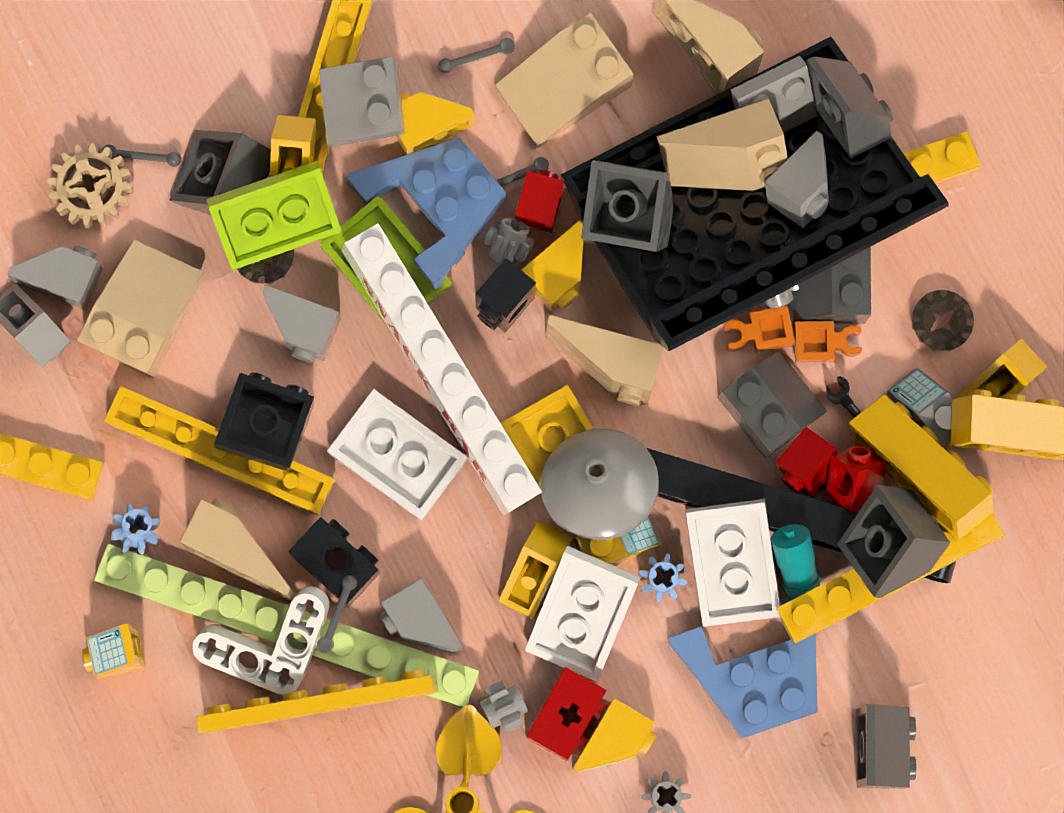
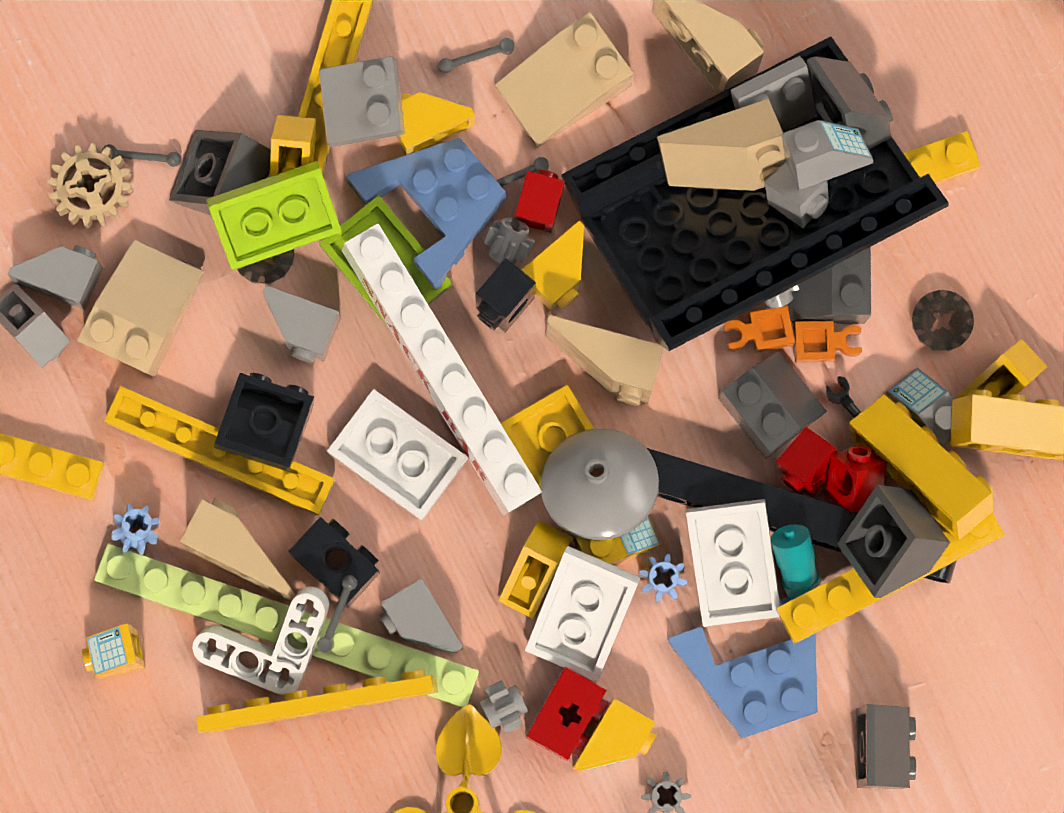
dark grey slope [581,160,673,252] -> none
none -> light grey slope [781,120,873,191]

